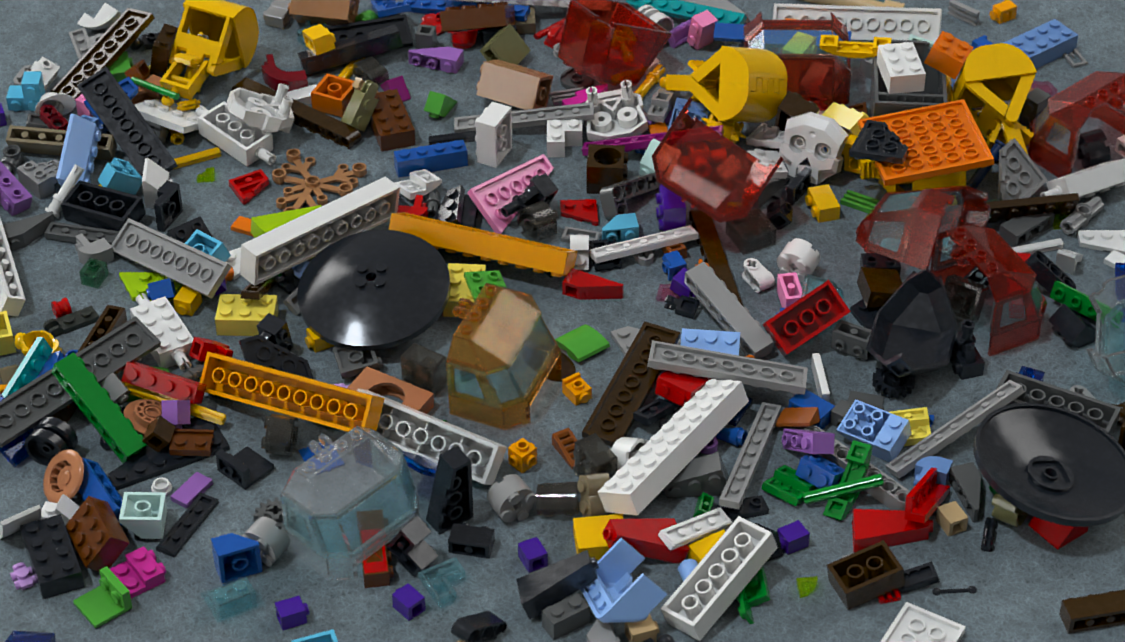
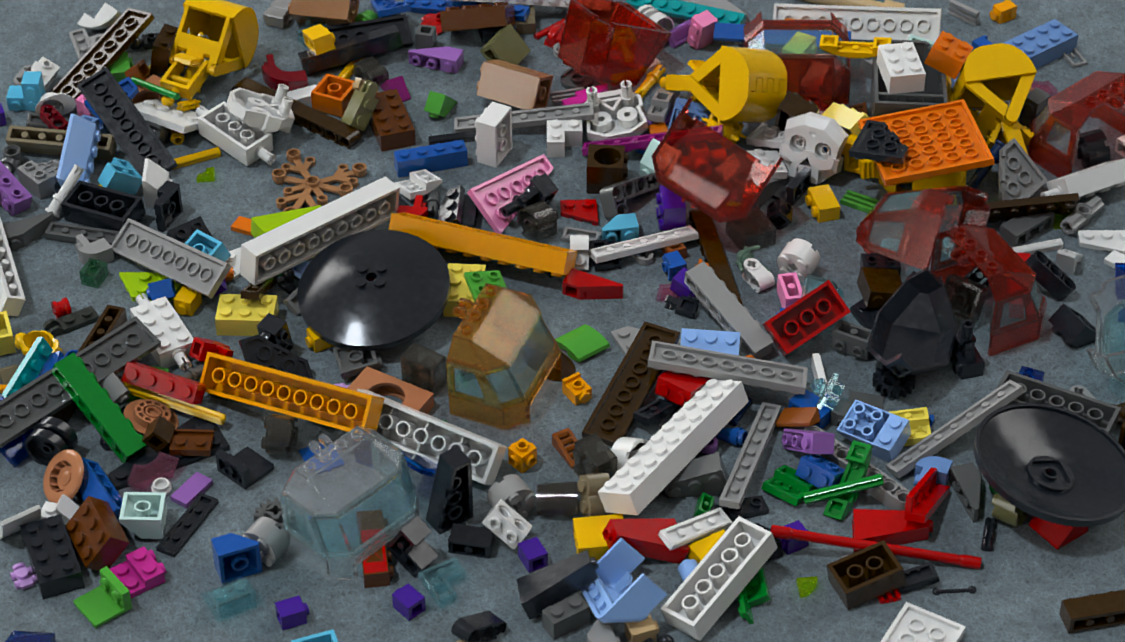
medium lavender brick [161,400,190,428] -> none
red wing [228,169,269,205] -> none
red piece [447,28,487,49] -> none
tan brick [936,501,968,537] -> none
green bracket [1050,281,1122,330] -> none
none -> clear pink tile [127,452,179,491]
none -> white brick [482,499,532,550]
none -> sand green plant [735,245,771,272]
none -> red piece [770,524,981,569]
none -> clear light blue hips [810,372,846,410]

